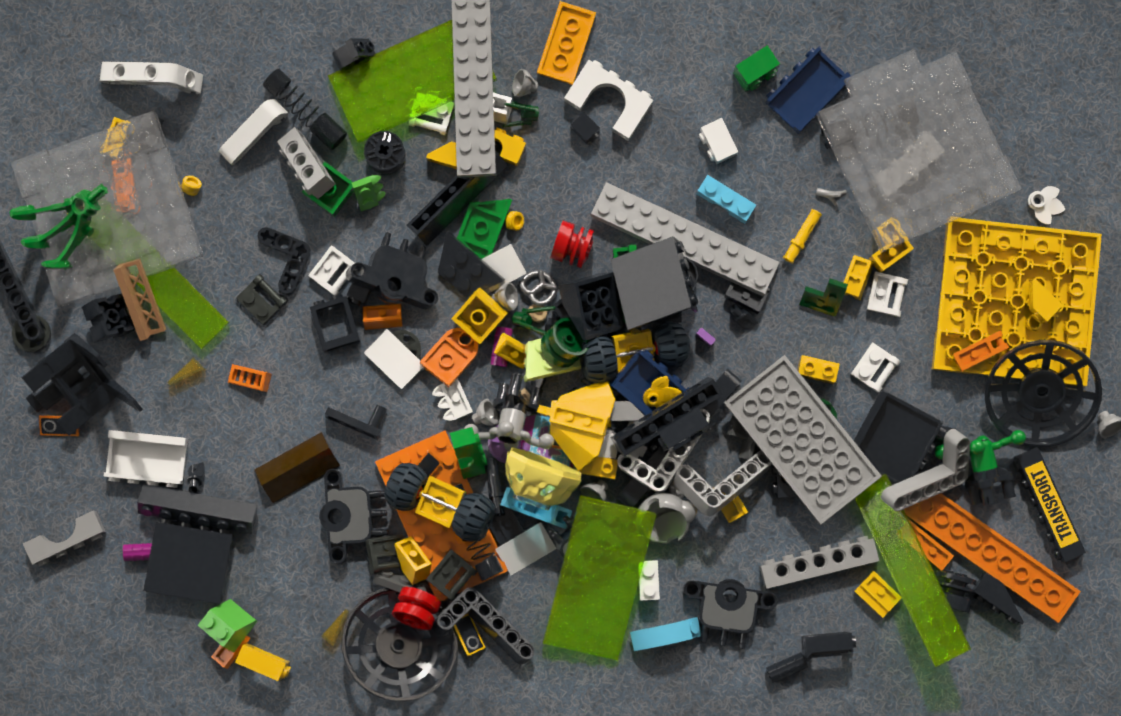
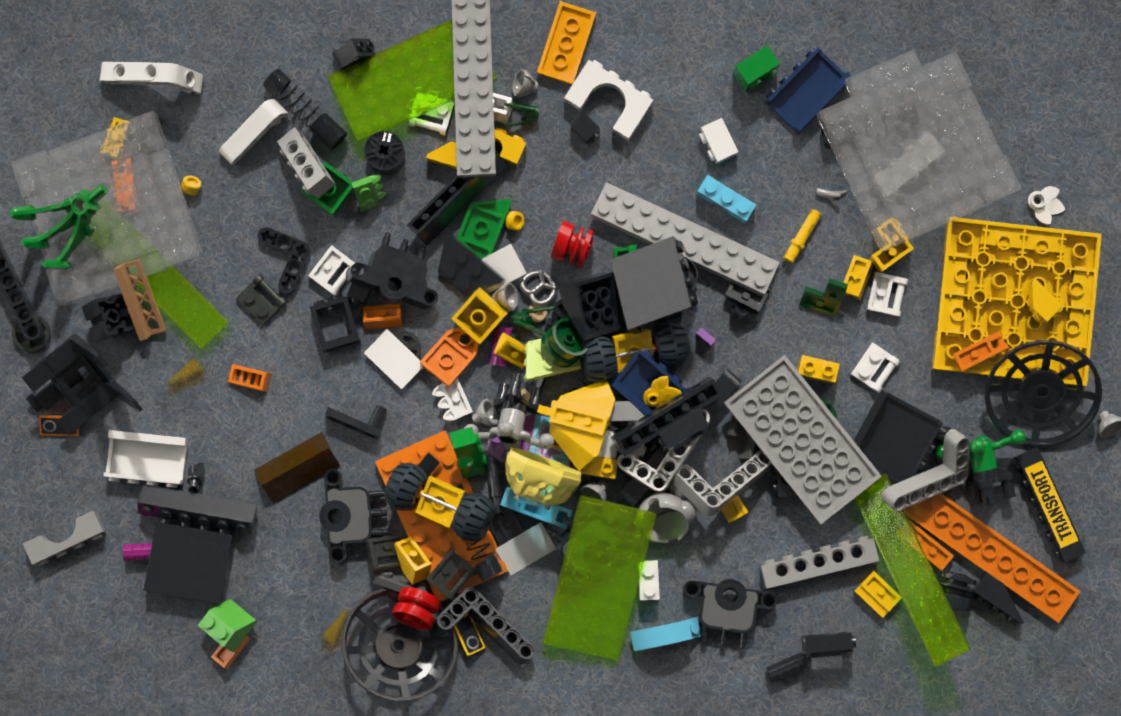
yellow window [235,643,291,681] -> none

